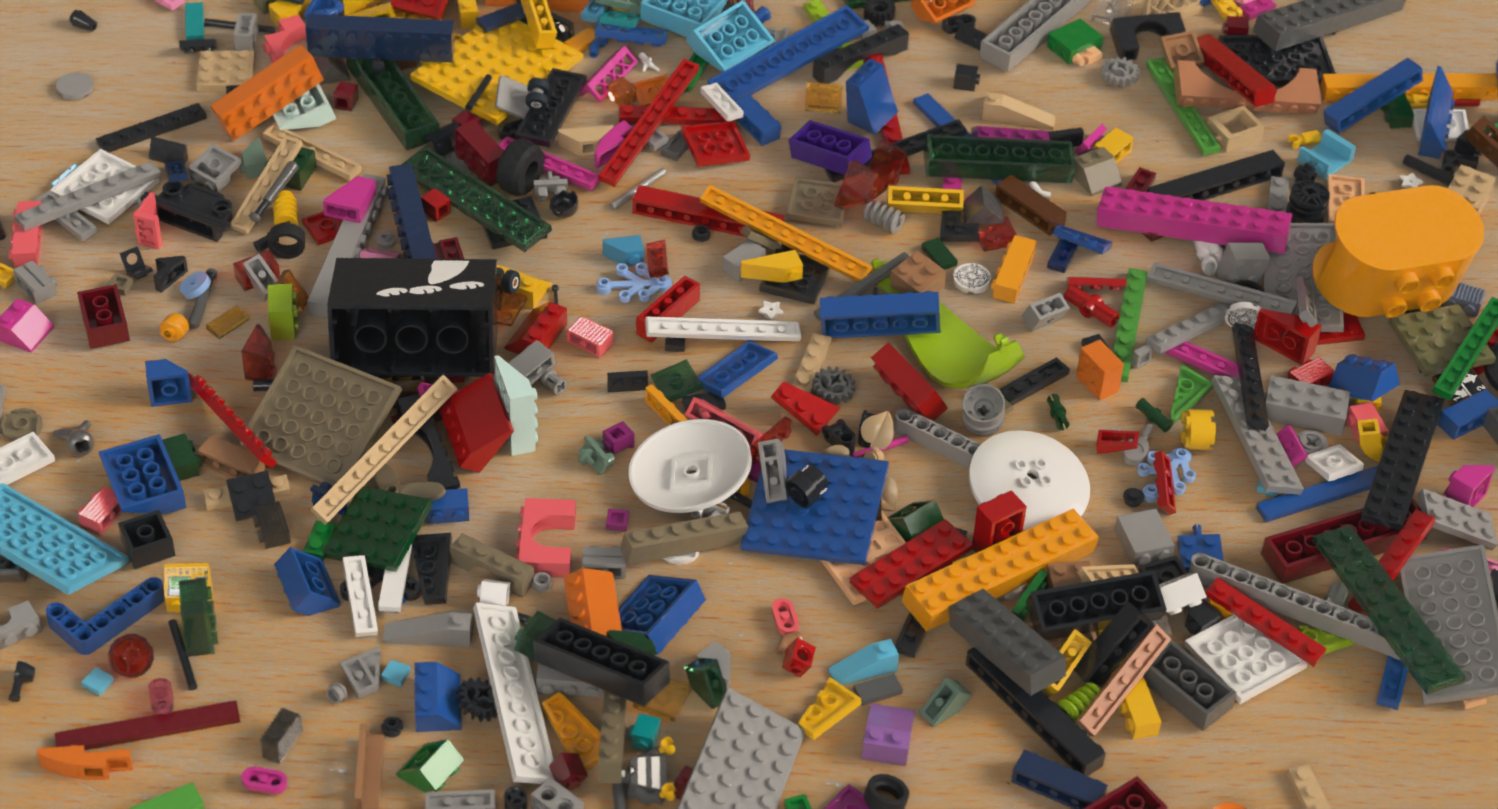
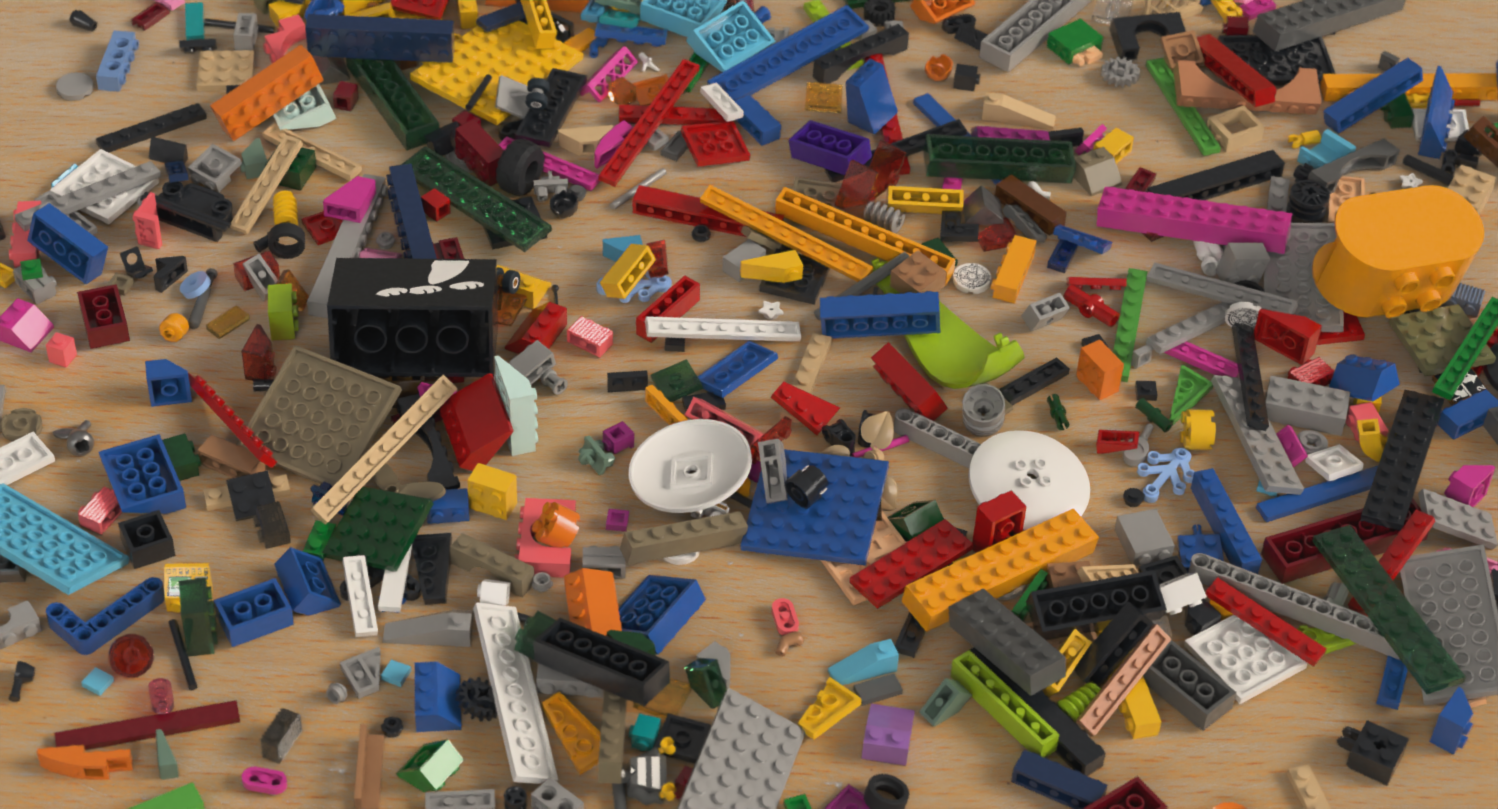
dark grey piece [249,161,298,223] -> none
black plate [371,57,384,75] -> none
dark red brick [549,752,588,790] -> none
red brick [782,637,816,677] -> none
dark grey gear [812,366,856,405] -> none
red plate [1153,451,1176,515] -> none
light grey plate [1295,275,1318,327] -> none
none -> green plate [20,259,43,280]
none -> blue brick [27,203,108,284]
none -> coral brick [46,332,77,368]
none -> medium blue brick [96,30,139,92]
none -> dark red tile [131,2,170,31]
none -> sand green slope [156,729,179,780]
none -> blue brick [214,578,294,647]
none -> yellow brick [467,463,517,520]
none -> orange brick [532,502,580,548]
none -> dark grey plate [567,185,586,202]
none -> yellow brick [599,244,656,299]
none -> black plate [654,713,711,764]
none -> light orange brick [775,187,955,286]
none -> orange hair [925,54,953,81]
none -> lime brick [950,650,1059,758]
none -> dark grey hinge [1003,205,1047,243]
none -> black plate [1135,381,1158,401]
none -> blue brick [1190,468,1262,574]
none -> dark grey arch [1308,139,1400,194]
none -> black hinge [1337,720,1409,786]
none -> dark grey plate [1378,51,1400,71]
none -> blue slope [1430,687,1473,755]

